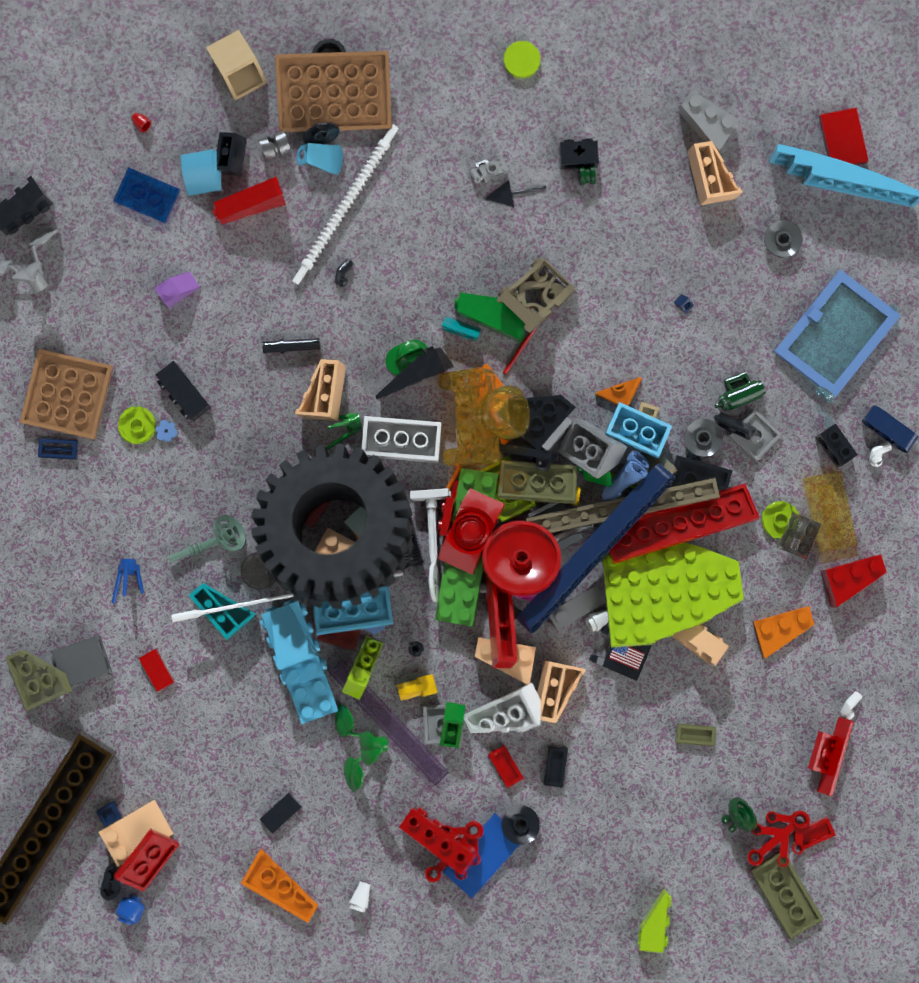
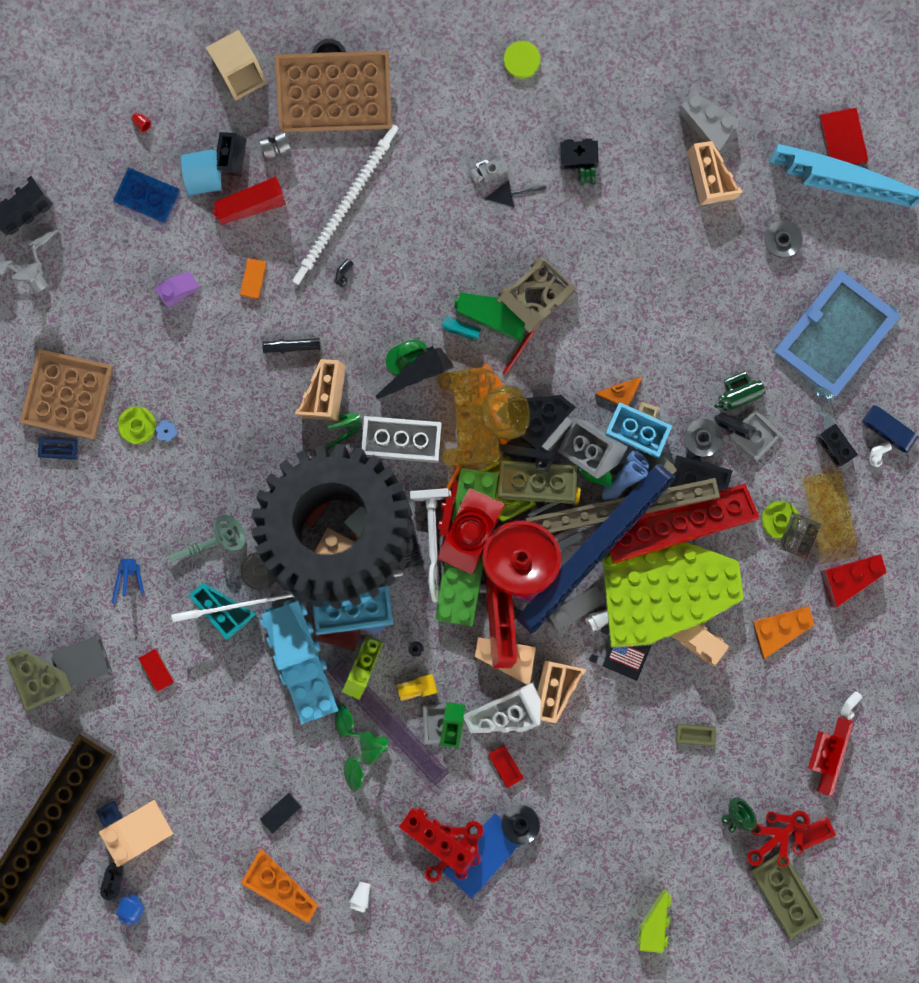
red tile [114,828,180,892] -> none
black brick [155,361,212,422] -> none
medium azure piece [296,143,343,175] -> none
black dish [303,122,340,144] -> none
black tile [543,746,568,788] -> none
dark blue piece [673,294,694,313] -> none
none -> orange tile [240,258,267,300]

